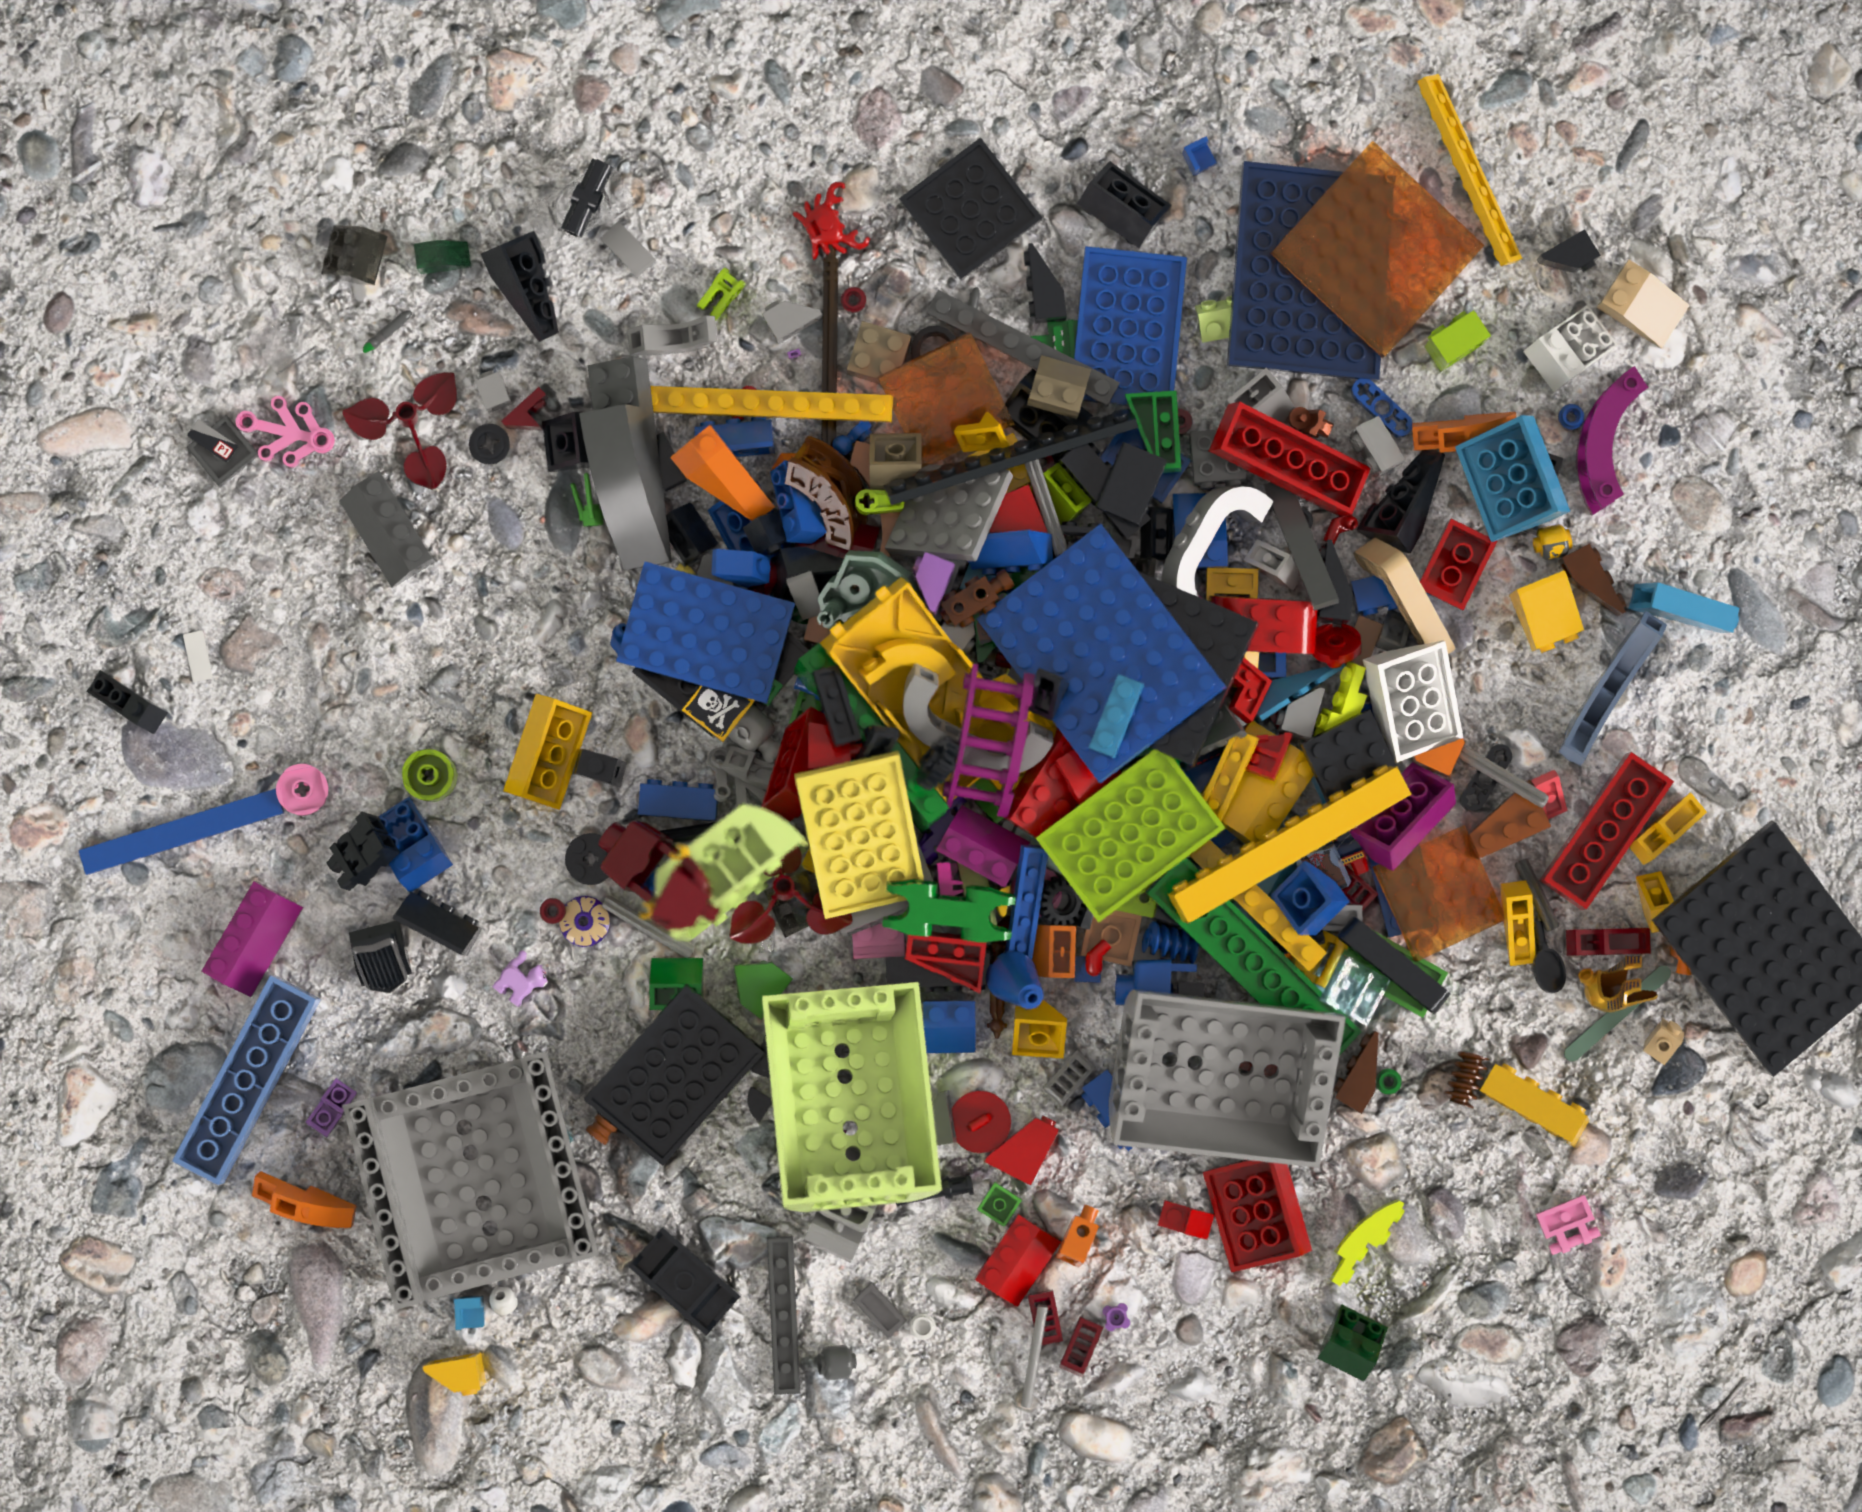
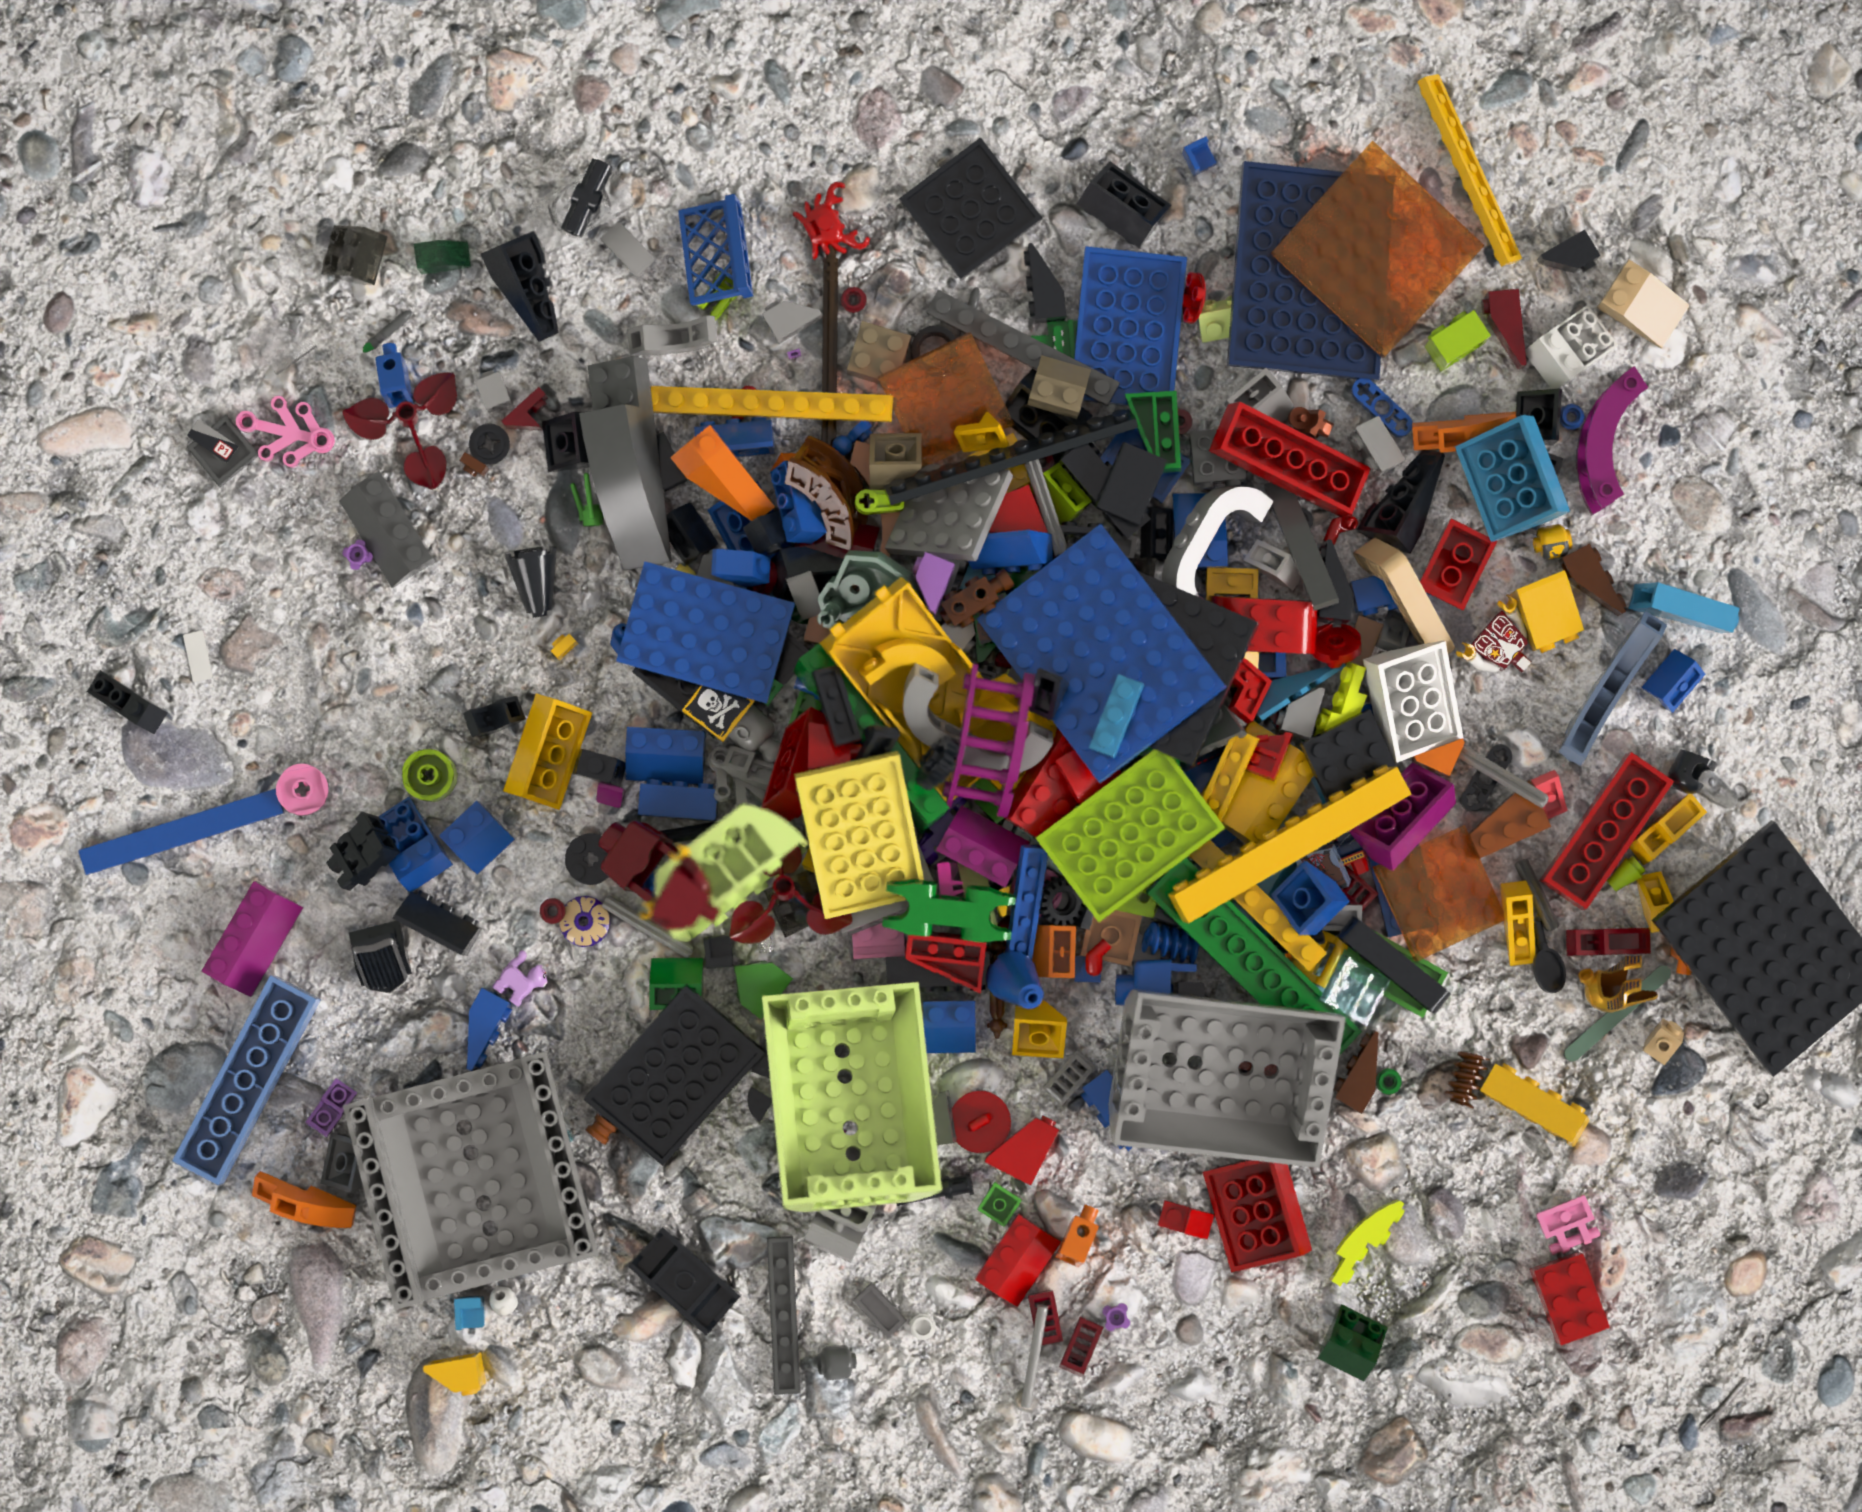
none -> dark grey slope [320,1133,363,1193]
none -> medium lavender plate [342,540,373,570]
none -> blue torso [375,343,414,409]
none -> blue slope [439,801,515,875]
none -> reddish brown plate [459,452,489,477]
none -> black brick [463,696,526,737]
none -> blue slope [467,988,512,1071]
none -> black cone [505,546,557,618]
none -> yellow plate [550,634,579,660]
none -> magenta slope [596,782,626,808]
none -> blue slope [625,727,706,784]
none -> blue fence [678,194,753,306]
none -> black panel [704,936,734,969]
none -> red dish [1182,272,1206,324]
none -> torso [1456,594,1532,673]
none -> dark red slope [1481,289,1527,369]
none -> black slope [1516,388,1562,446]
none -> red brick [1529,1251,1610,1346]
none -> lime cone [1607,855,1646,892]
none -> blue panel [1642,649,1706,713]
none -> black helmet [1668,749,1717,794]

